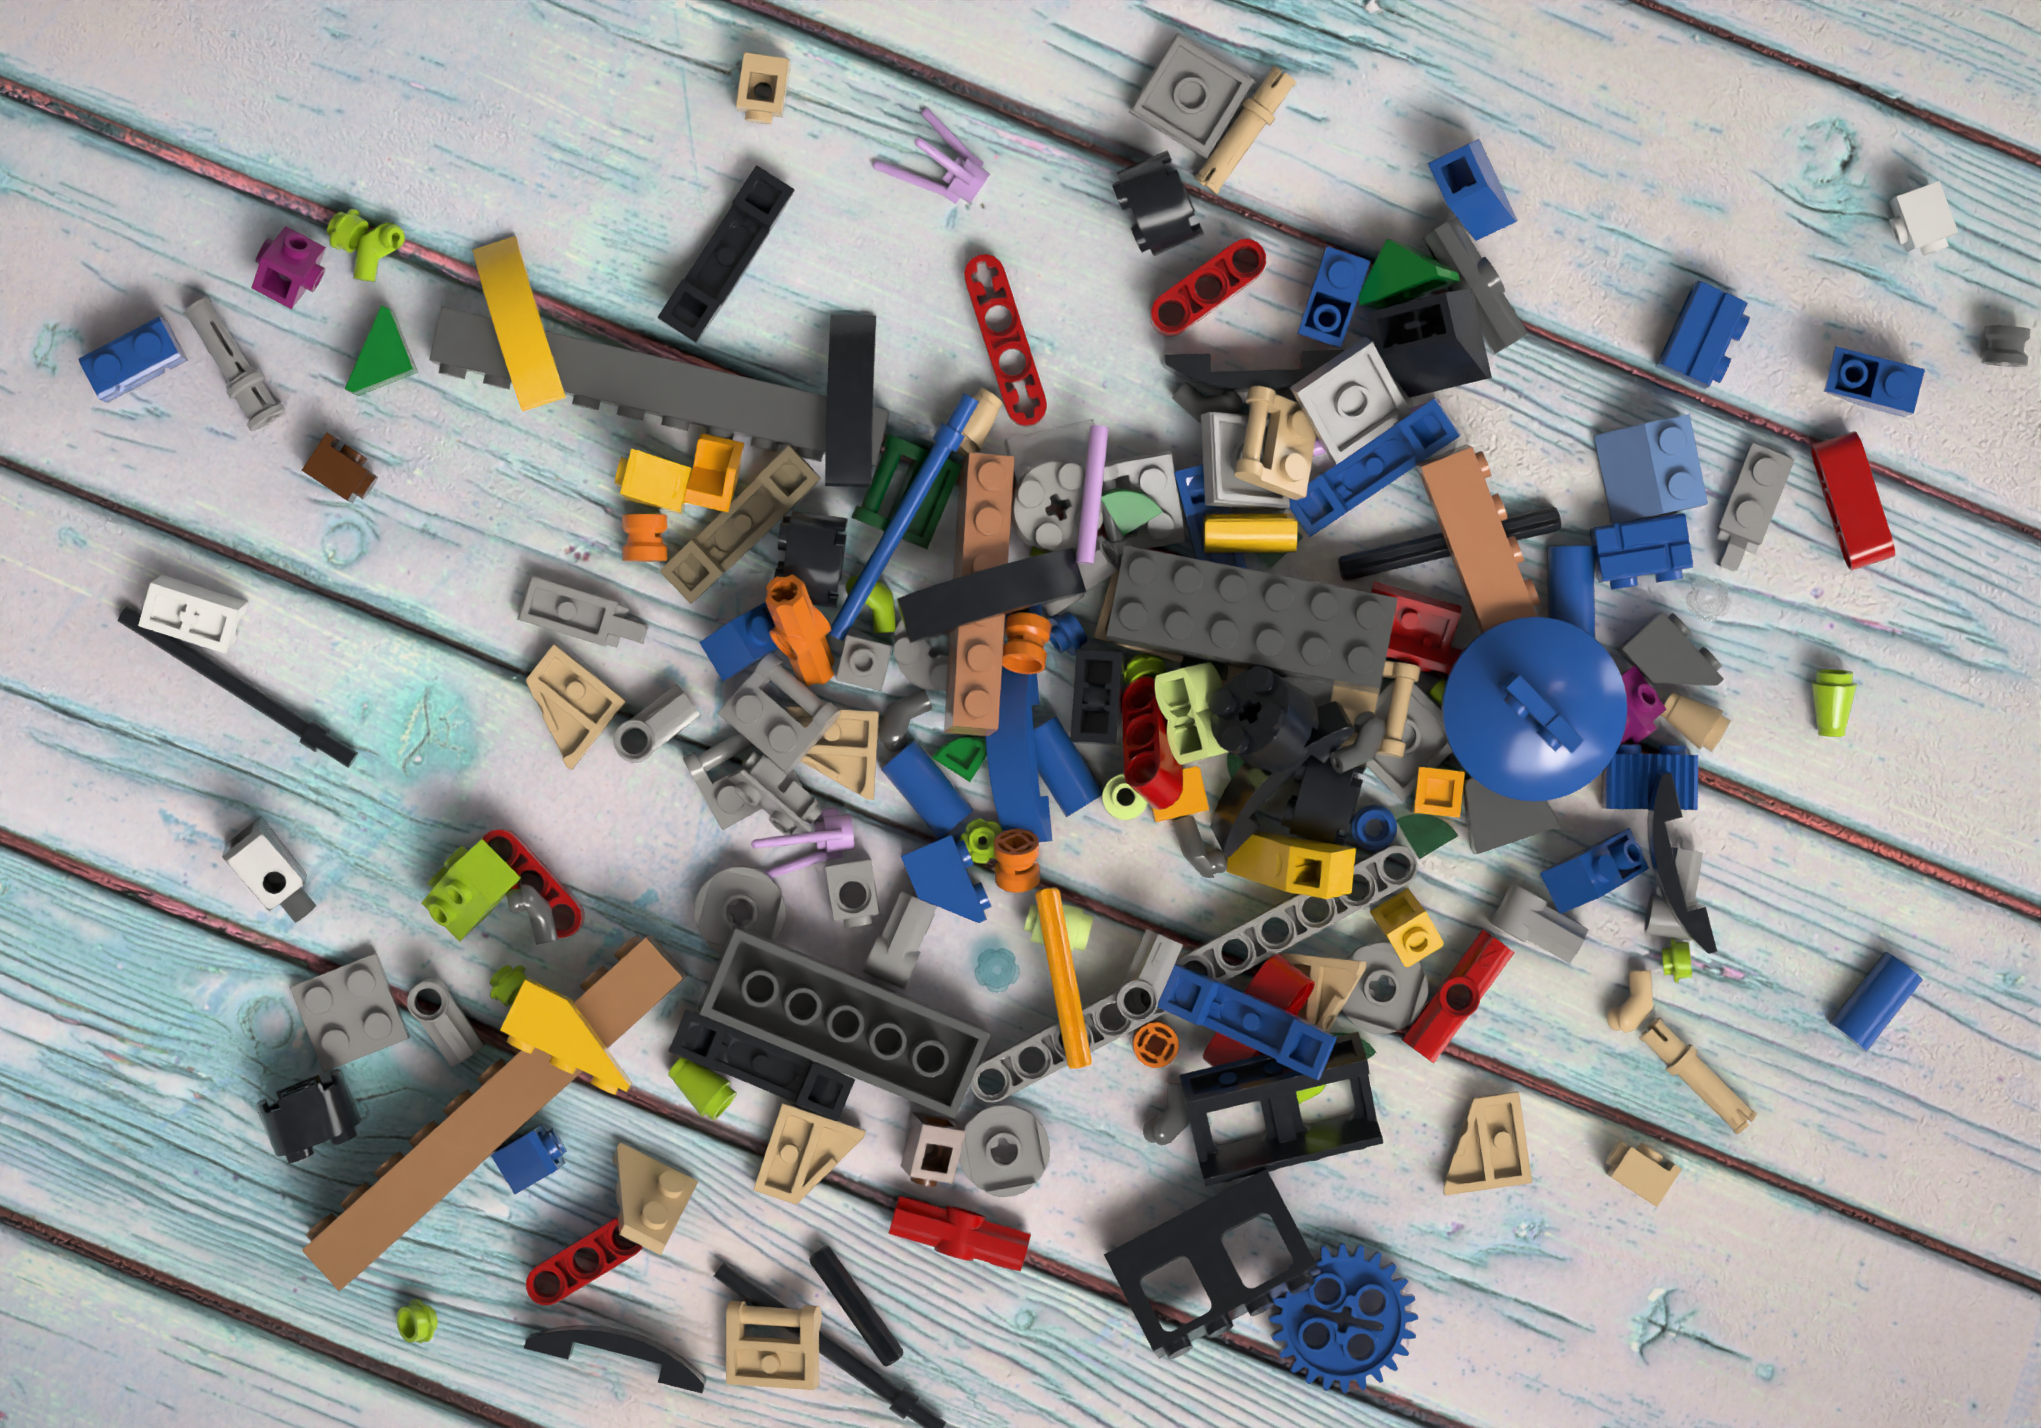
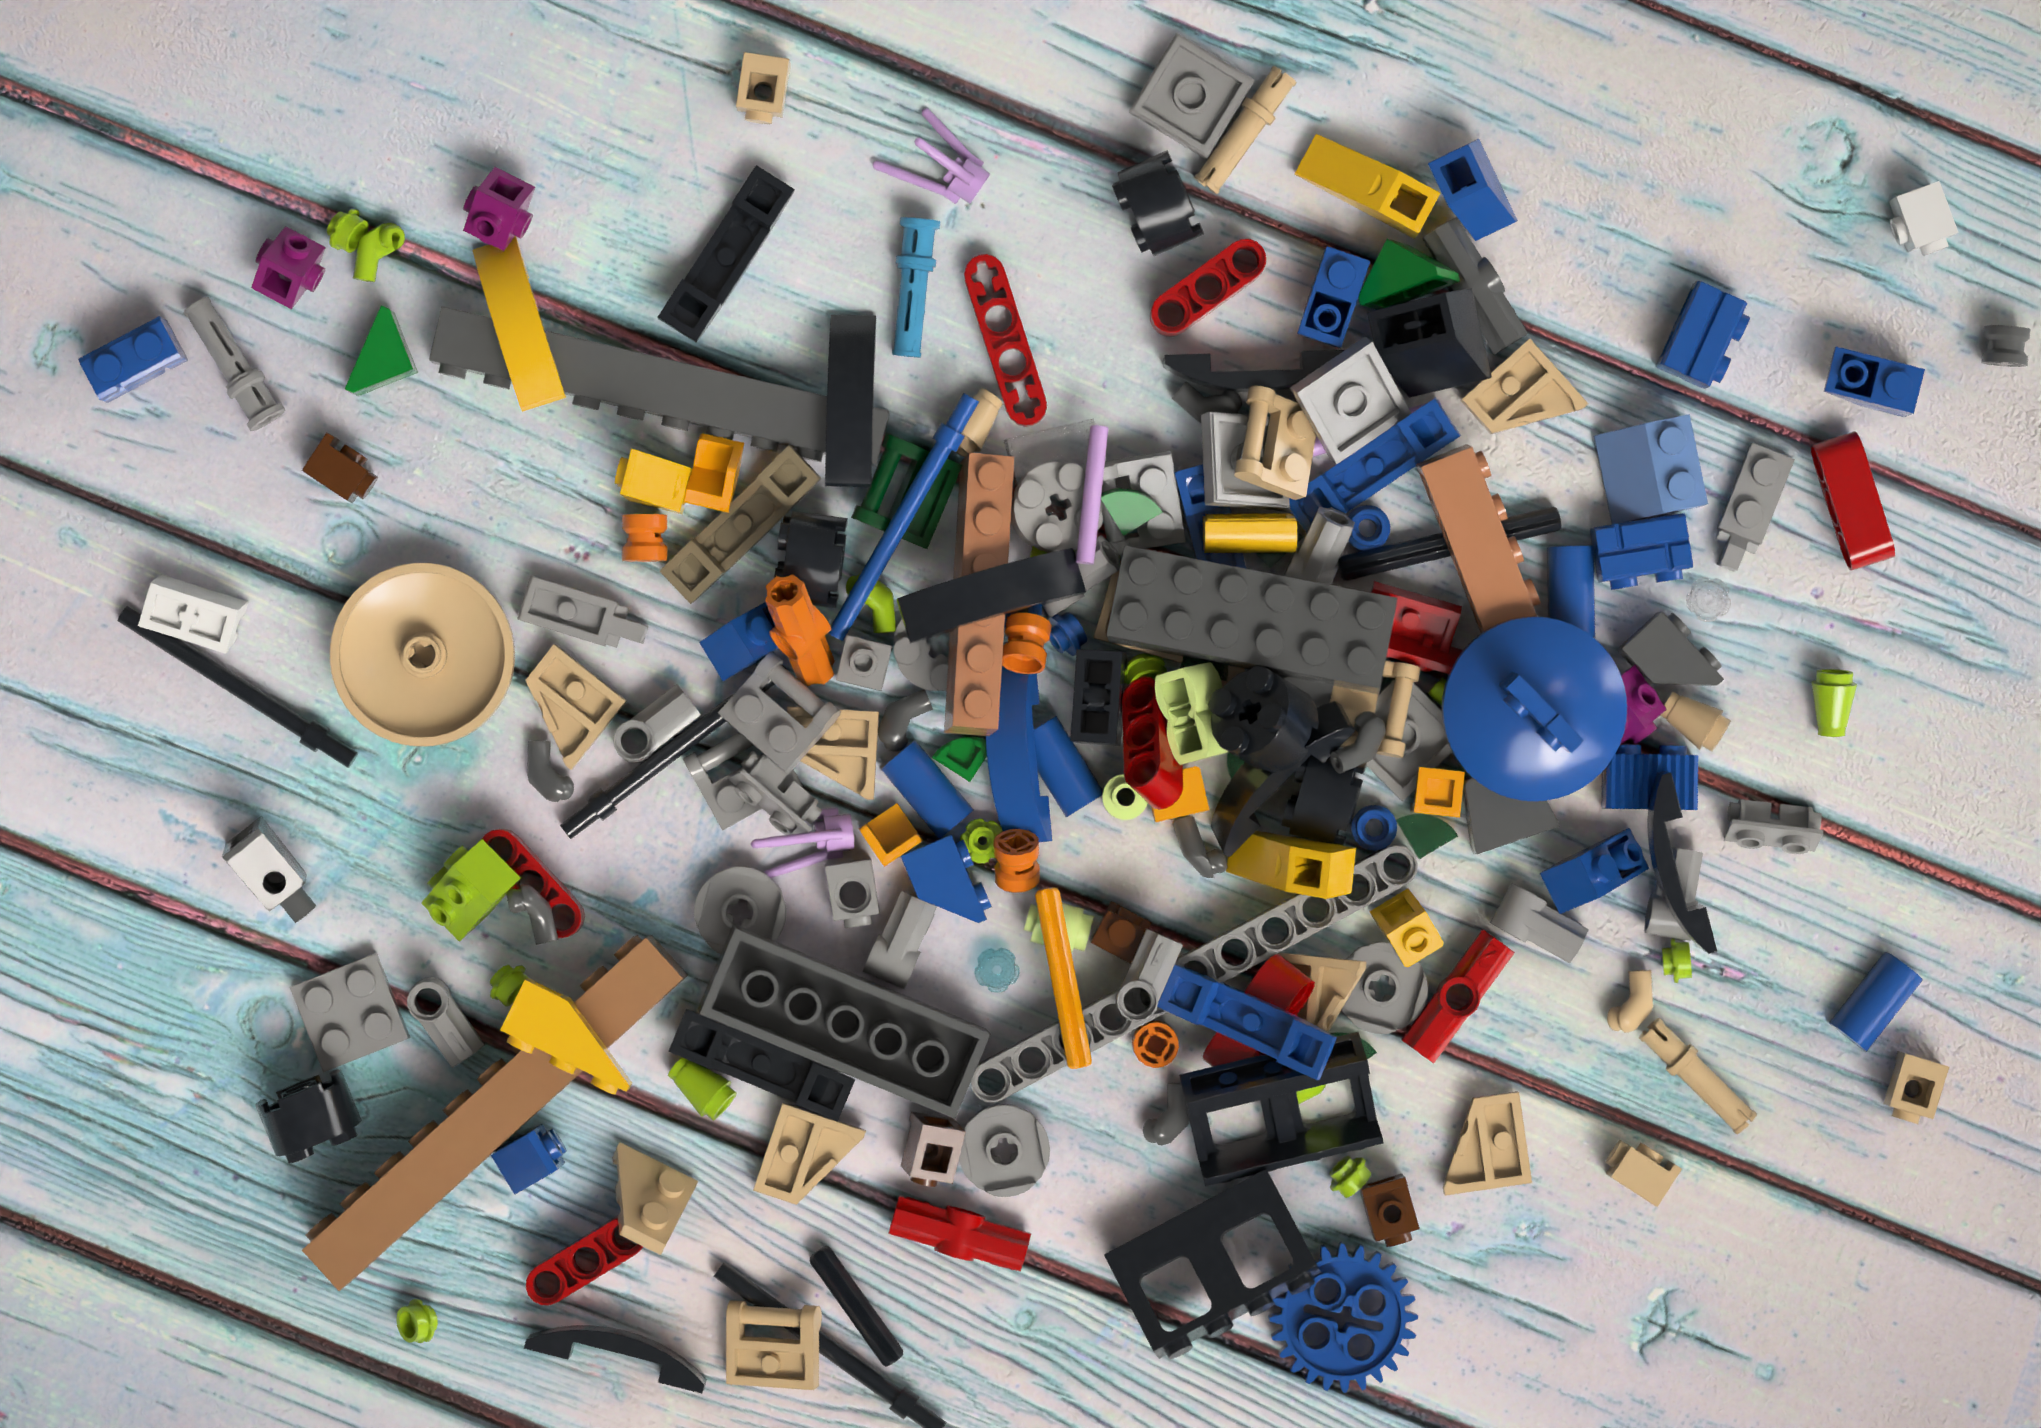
none -> tan dish [330,563,515,746]
none -> magenta brick [463,167,535,251]
none -> dark grey arm [527,741,574,802]
none -> black bar [560,664,787,839]
none -> light orange panel [859,803,923,867]
none -> dark azure pin [892,217,940,358]
none -> reddish brown brick [1090,901,1152,964]
none -> light grey piece [1283,507,1355,585]
none -> yellow slope [1294,134,1440,239]
none -> lime plate [1329,1156,1371,1198]
none -> blue plate [1348,505,1390,551]
none -> reddish brown brick [1359,1174,1420,1247]
none -> tan wing [1460,339,1588,434]
none -> light grey hinge [1724,799,1823,854]
none -> tan brick [1883,1051,1949,1124]

